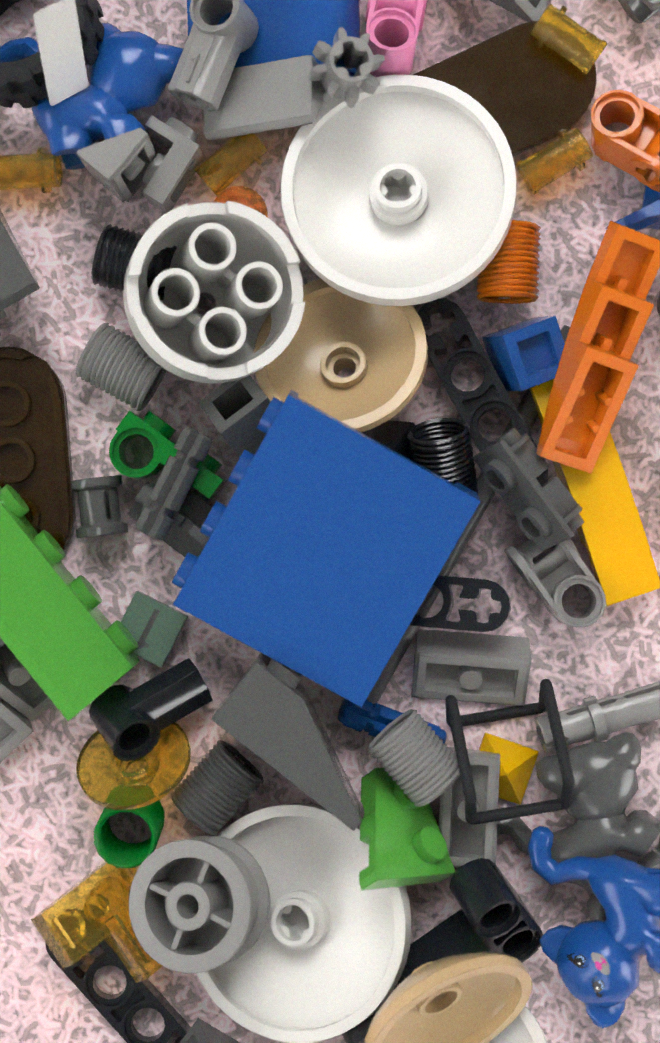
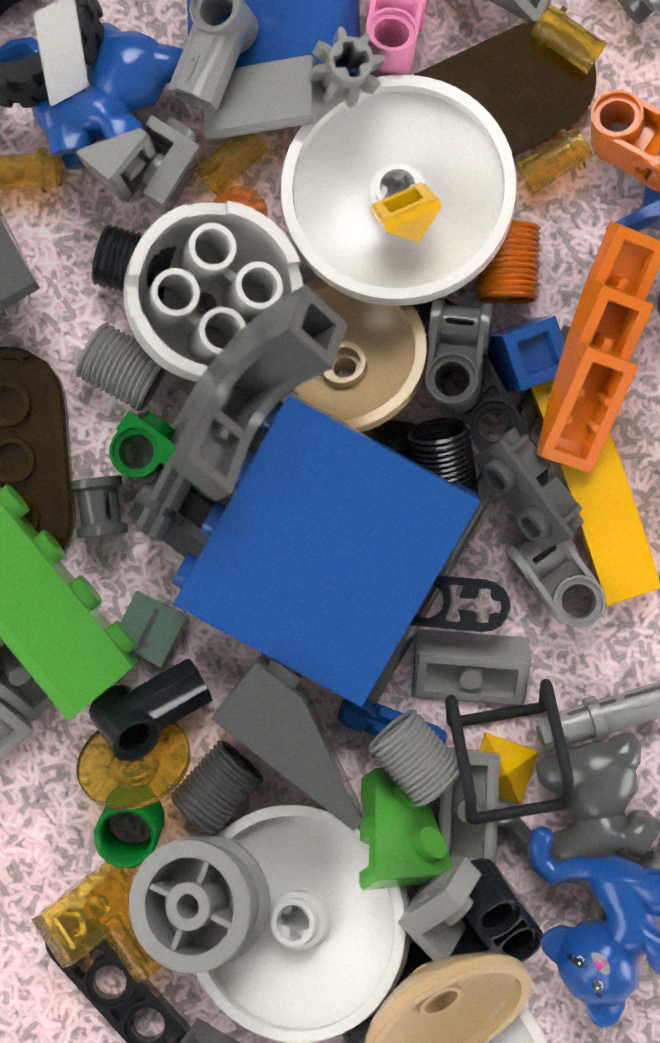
none -> dark grey arch [170,285,348,501]
none -> yellow slope [370,182,442,243]
none -> light grey bracket [398,857,482,961]
none -> dark grey piece [425,298,493,415]

